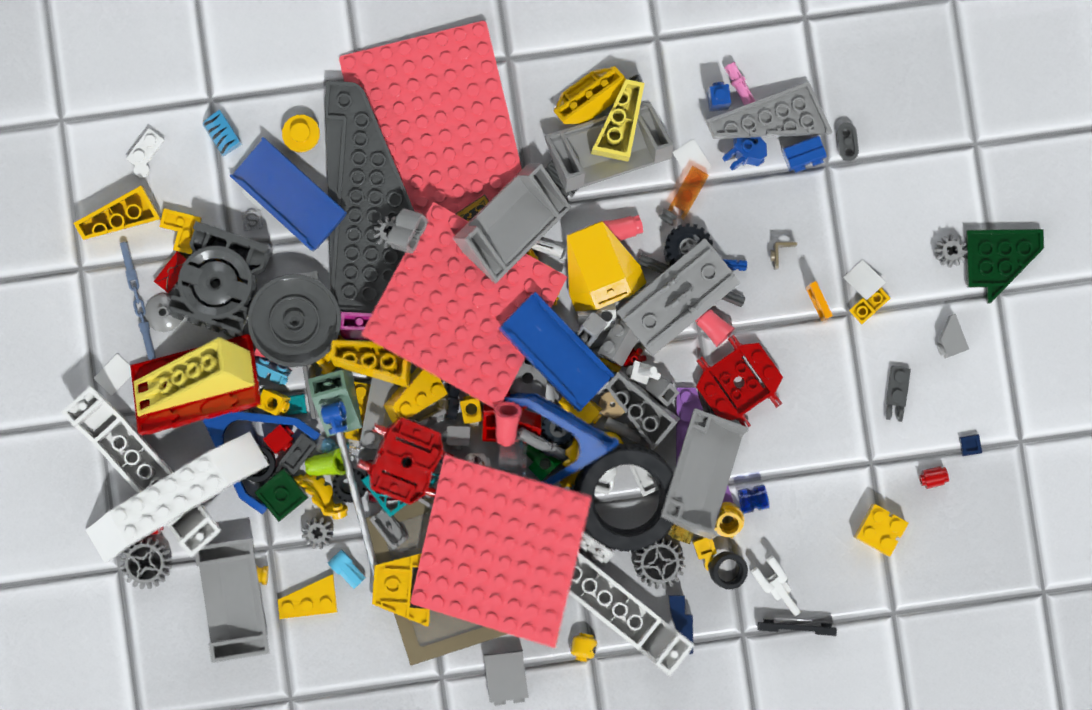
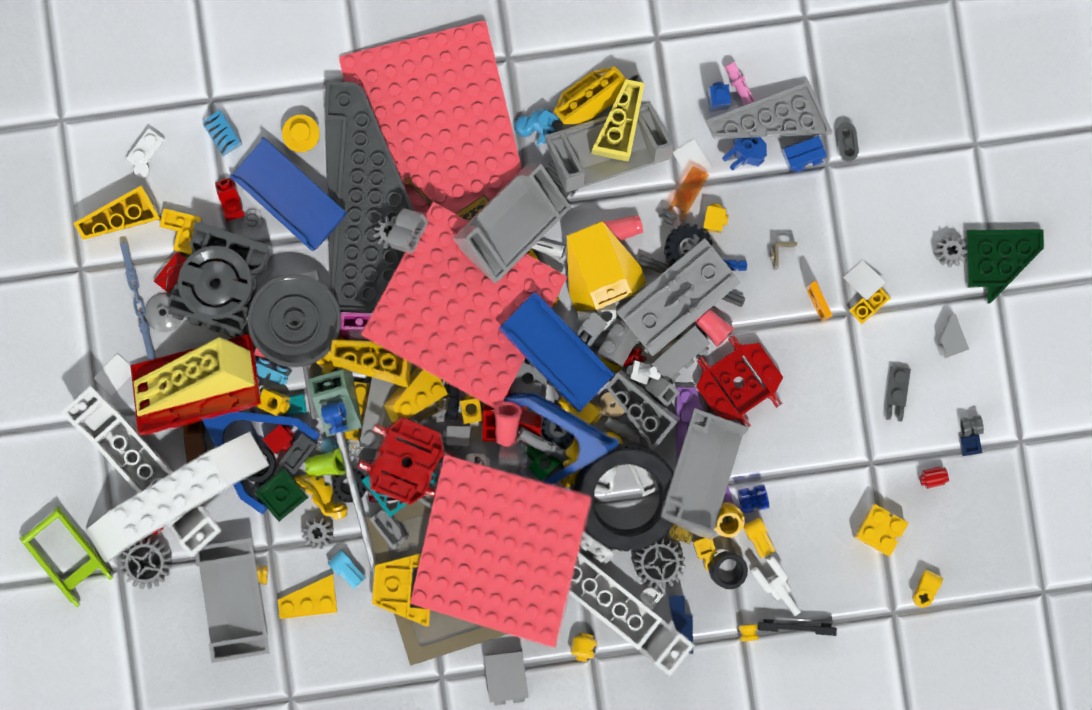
none -> lime piece [19,507,114,607]
none -> reddish brown slope [183,420,207,464]
none -> red slope [215,177,245,222]
none -> reddish brown hinge [404,177,435,206]
none -> dark azure animal [514,107,559,146]
none -> white tile [640,587,663,610]
none -> light grey brick [651,326,710,382]
none -> yellow brick [703,203,729,234]
none -> yellow wheel [739,624,759,641]
none -> yellow piece [743,517,775,558]
none -> yellow piece [913,570,944,608]
none -> dark grey wheel [960,415,984,437]

